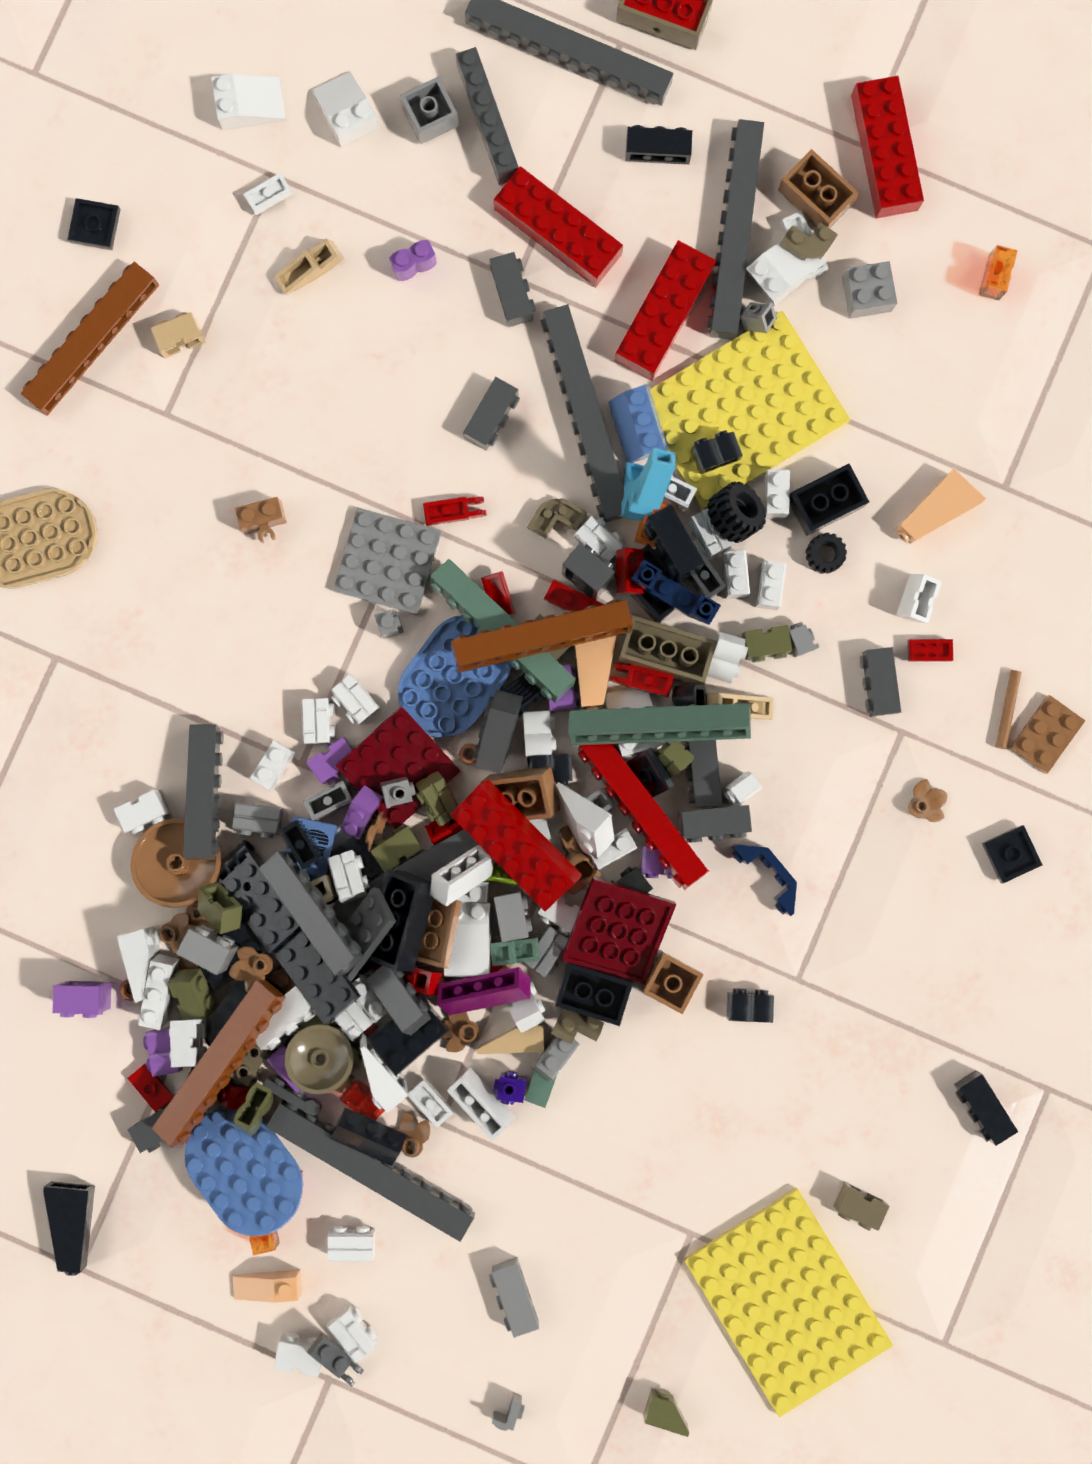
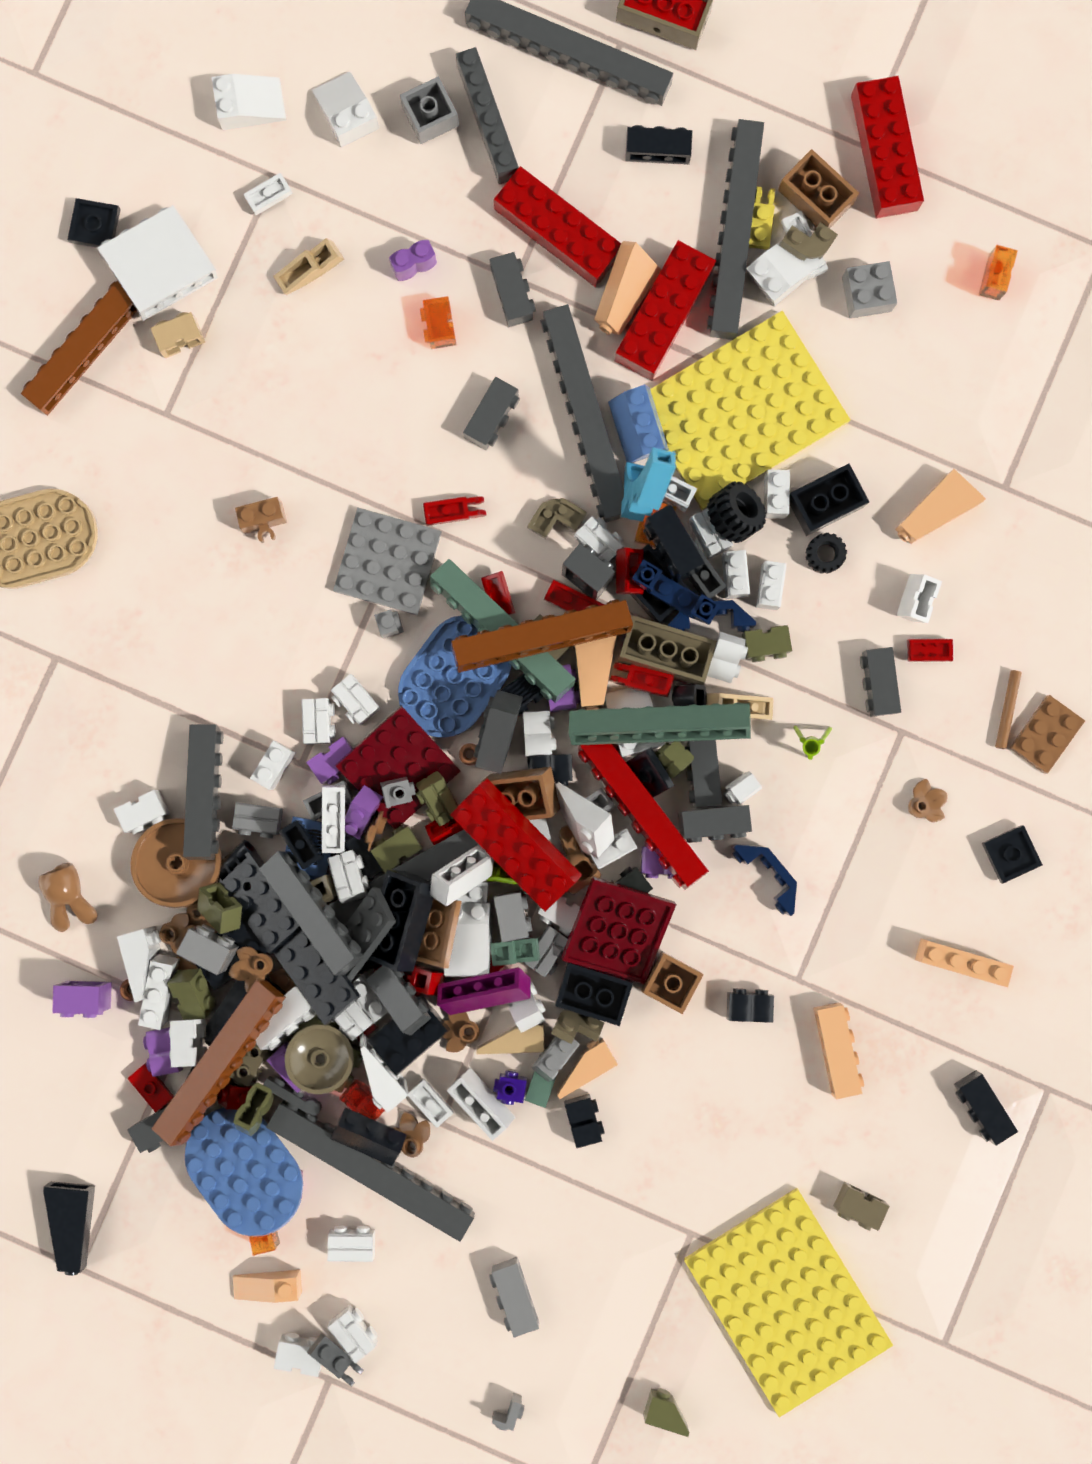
black brick [691,430,743,474] -> none
light grey brick [740,301,777,333] -> none
light grey brick [789,621,819,657] -> none
none -> medium nougat piece [39,863,98,932]
none -> white panel [97,205,218,321]
none -> white plate [322,785,345,853]
none -> clear orange brick [420,296,457,349]
none -> light nougat slope [557,1039,618,1099]
none -> black piece [564,1094,605,1149]
none -> light nougat slope [594,241,661,335]
none -> dark blue slope [667,600,756,632]
none -> light yellow hinge [749,186,775,250]
none -> lime plant [793,725,832,760]
none -> light nougat brick [813,1002,864,1099]
none -> light nougat brick [915,939,1014,987]

